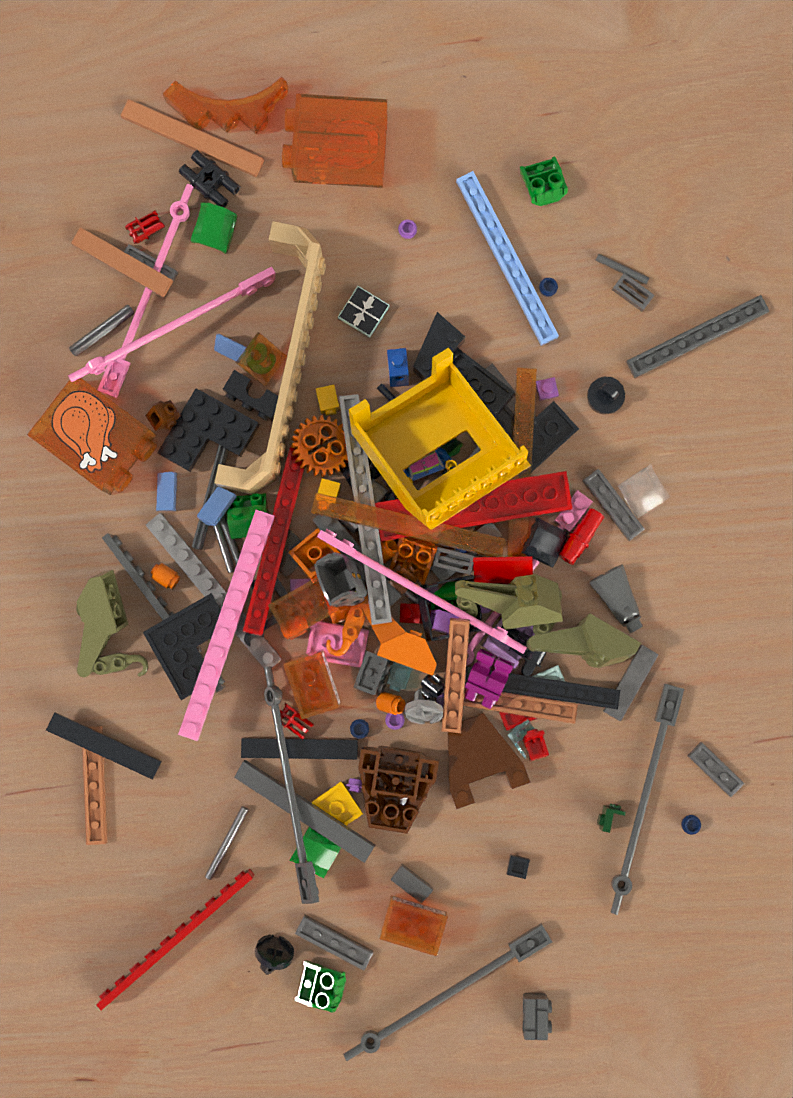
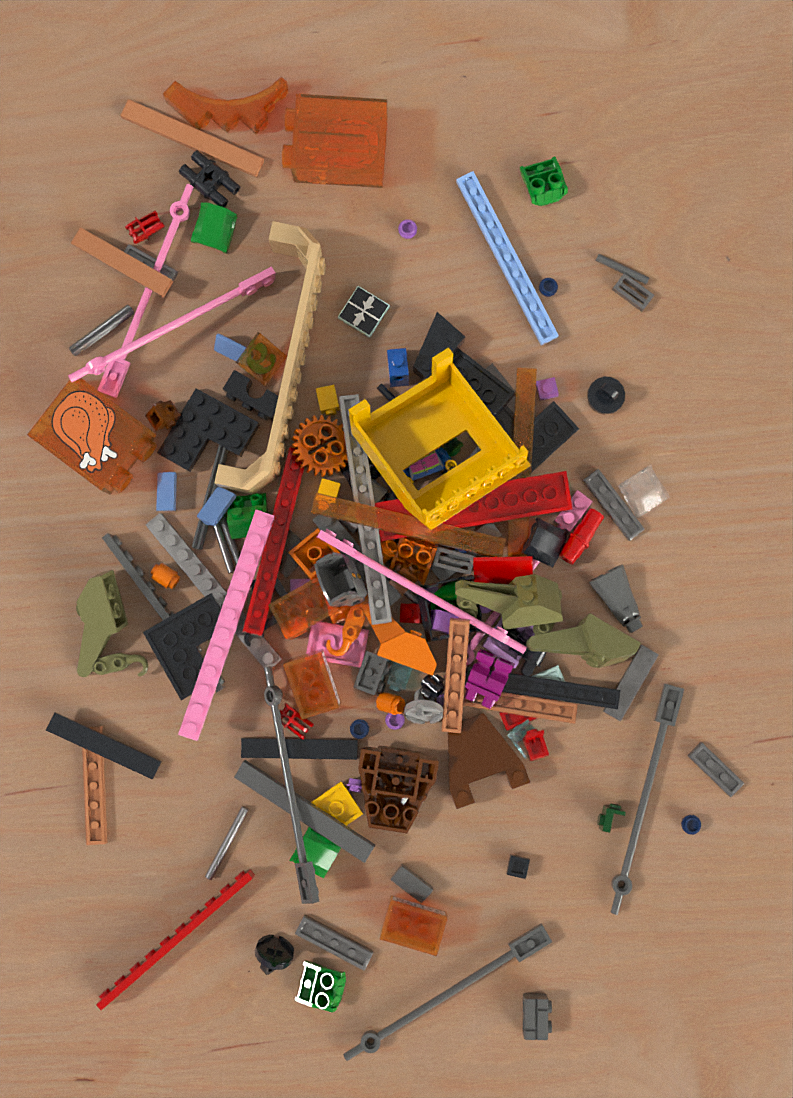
dark grey tile [626,295,769,378] -> none

